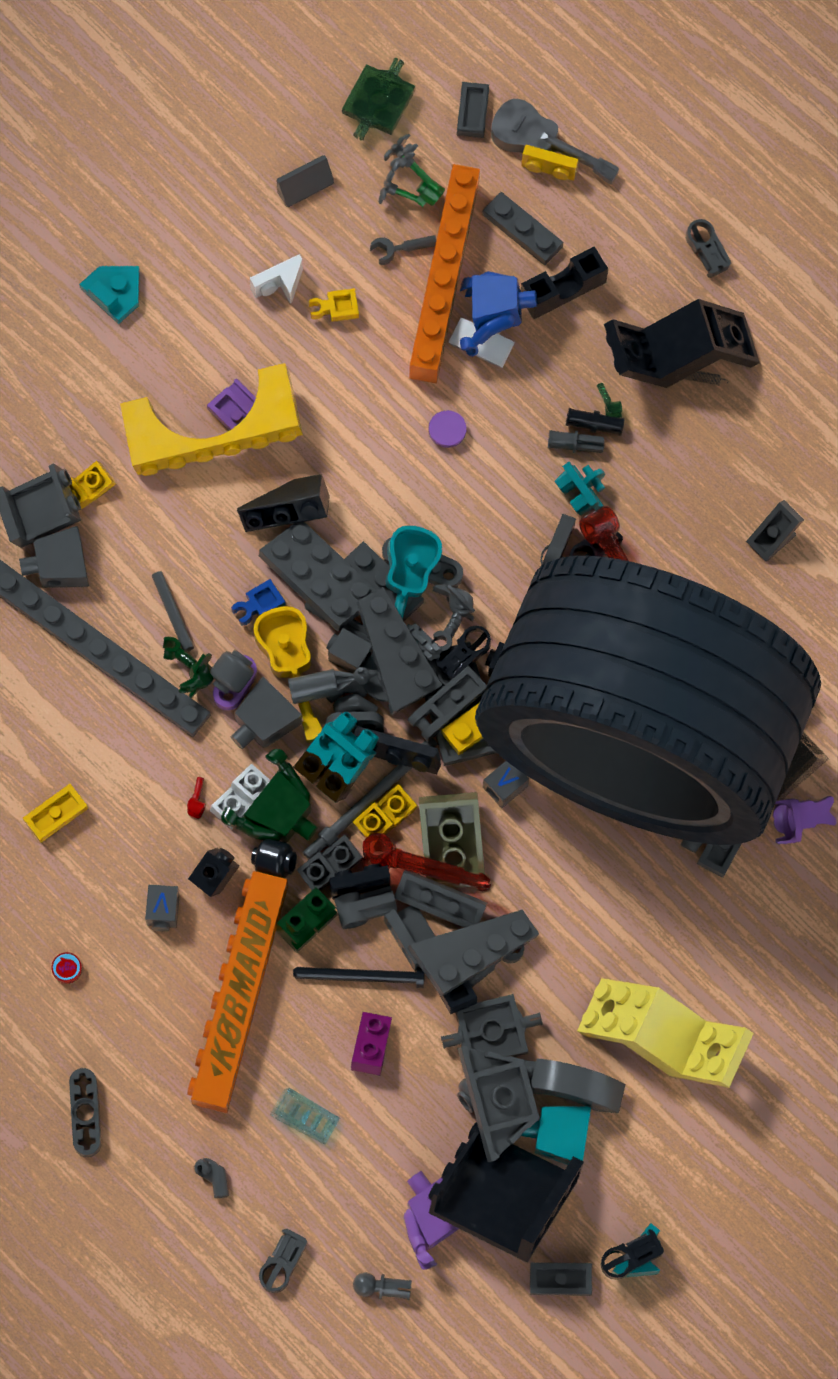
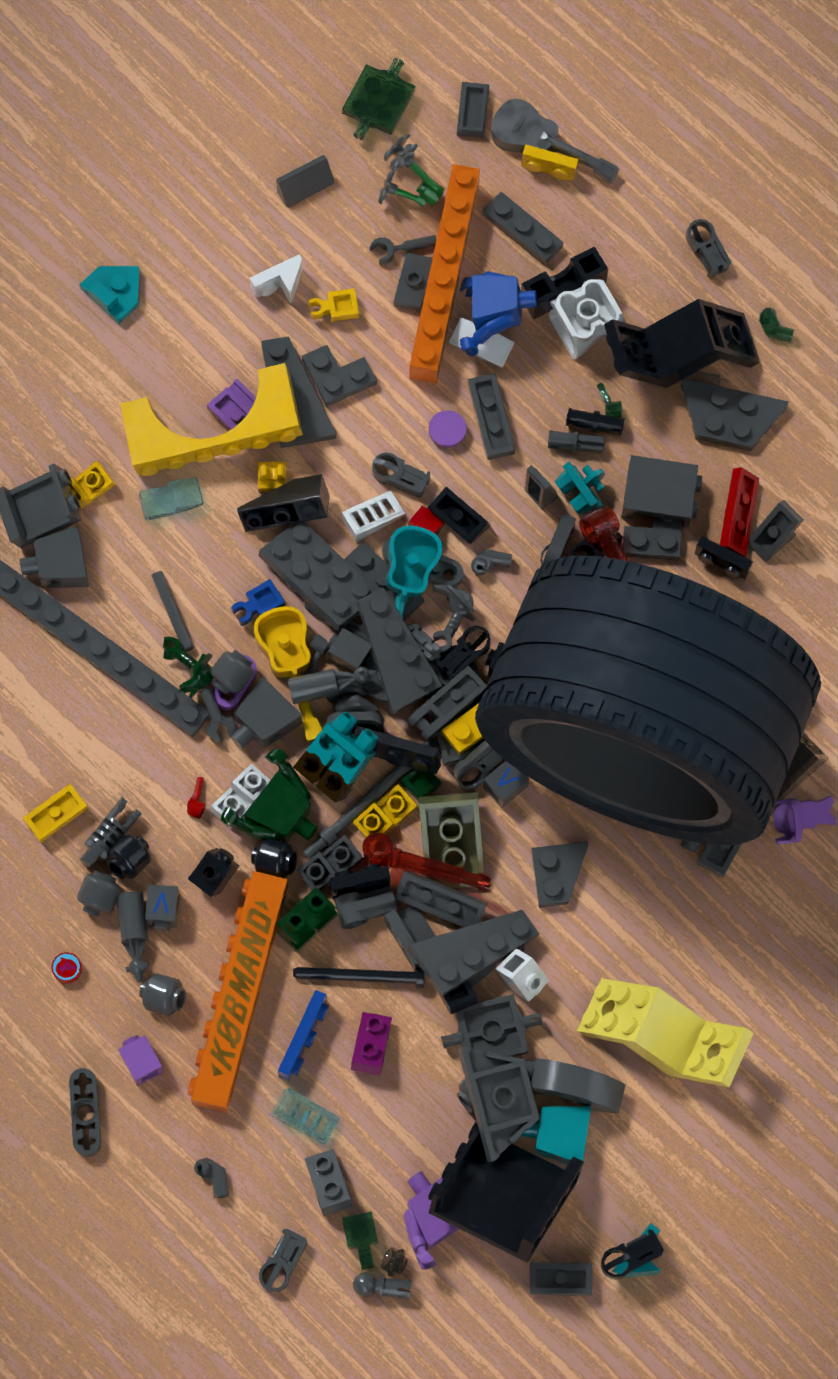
none -> dark grey head [77,870,120,916]
none -> dark grey hinge [80,797,142,867]
none -> black head [107,835,151,879]
none -> dark grey wheel [117,892,150,982]
none -> medium lavender brick [118,1035,164,1086]
none -> clear light blue slope [138,477,204,521]
none -> dark grey head [139,973,186,1016]
none -> dark grey bar [200,688,236,742]
none -> yellow tile [258,461,287,493]
none -> dark grey wing [261,336,336,448]
none -> blue plate [278,990,330,1081]
none -> dark grey plate [302,345,377,407]
none -> dark grey plate [305,1149,352,1217]
none -> dark grey hand [307,634,328,675]
none -> white slope [342,491,405,542]
none -> clear green plate [342,1212,378,1270]
none -> dark grey piece [372,452,430,498]
none -> clear smoke plate [381,1247,408,1277]
none -> dark grey plate [394,252,433,312]
none -> dark green tile [400,768,441,802]
none -> red slope [408,505,445,535]
none -> black slope [427,487,491,545]
none -> dark grey piece [454,741,503,790]
none -> dark grey plate [468,373,515,460]
none -> dark grey arm [471,550,512,575]
none -> white brick [496,948,549,1002]
none -> dark grey slope [525,465,558,509]
none -> dark grey wing [531,842,588,908]
none -> white piece [549,279,625,360]
none -> dark grey panel [621,455,702,527]
none -> dark grey plate [622,517,682,561]
none -> dark grey wing [681,379,789,451]
none -> black plate [695,536,753,580]
none -> red plate [720,467,759,557]
none -> clear green arm [759,307,794,343]

